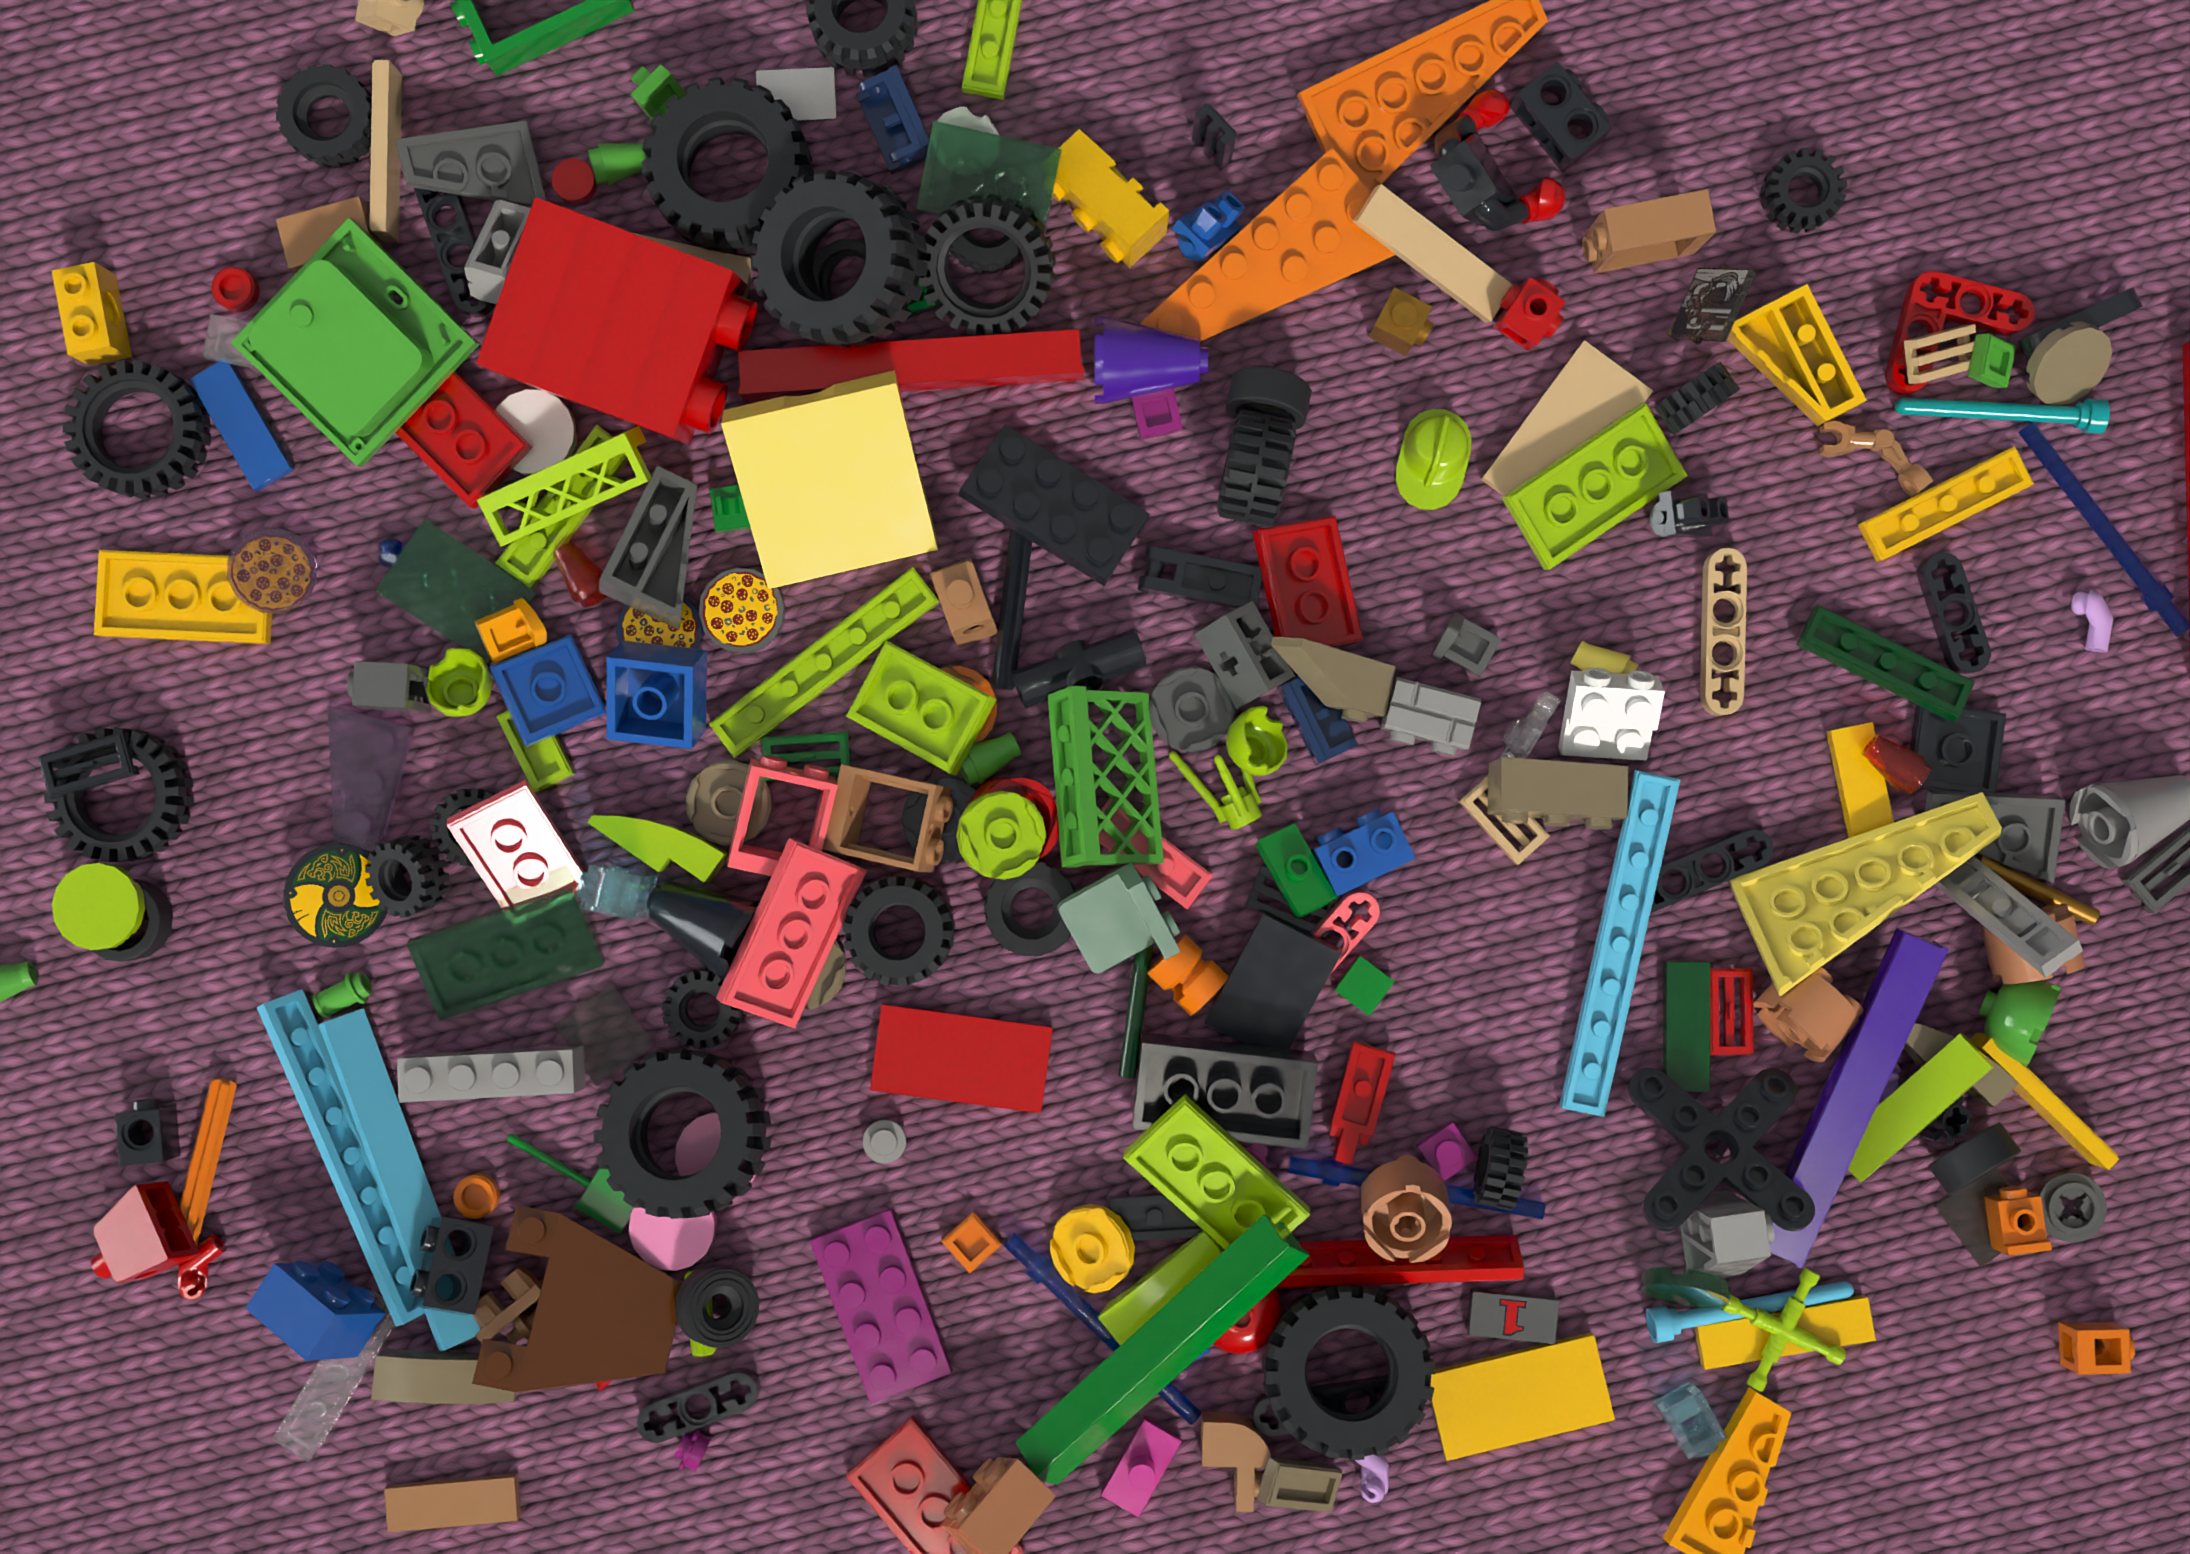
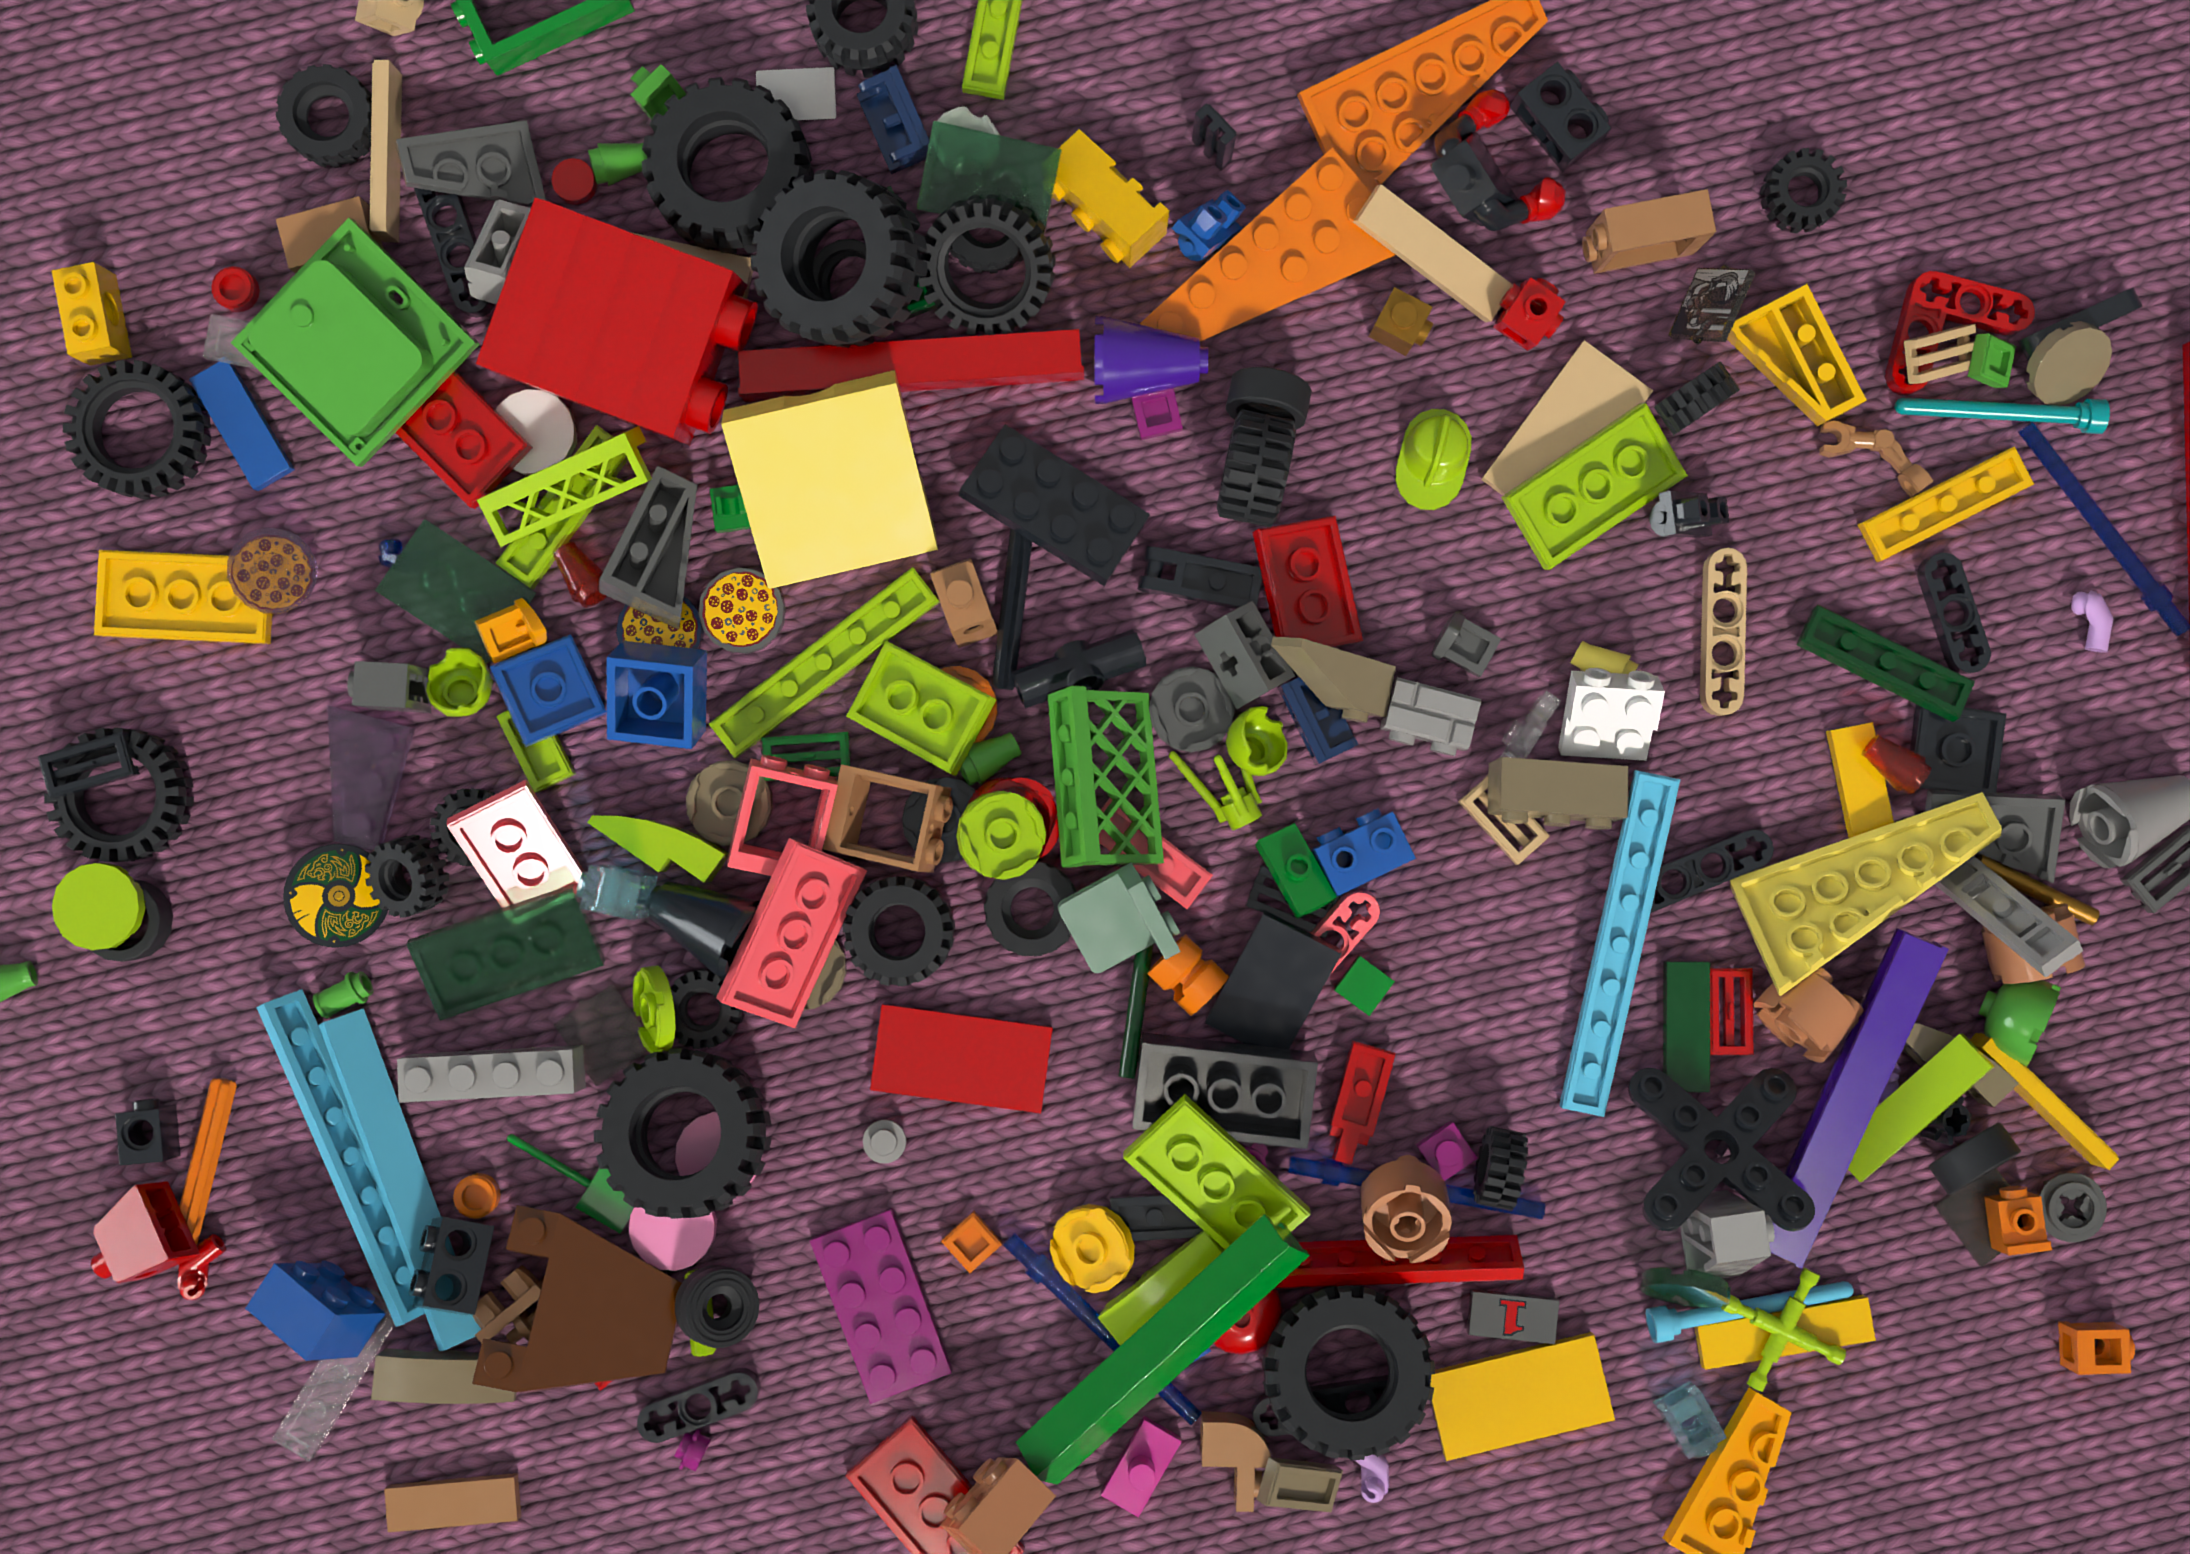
none -> lime tile [633,965,676,1053]

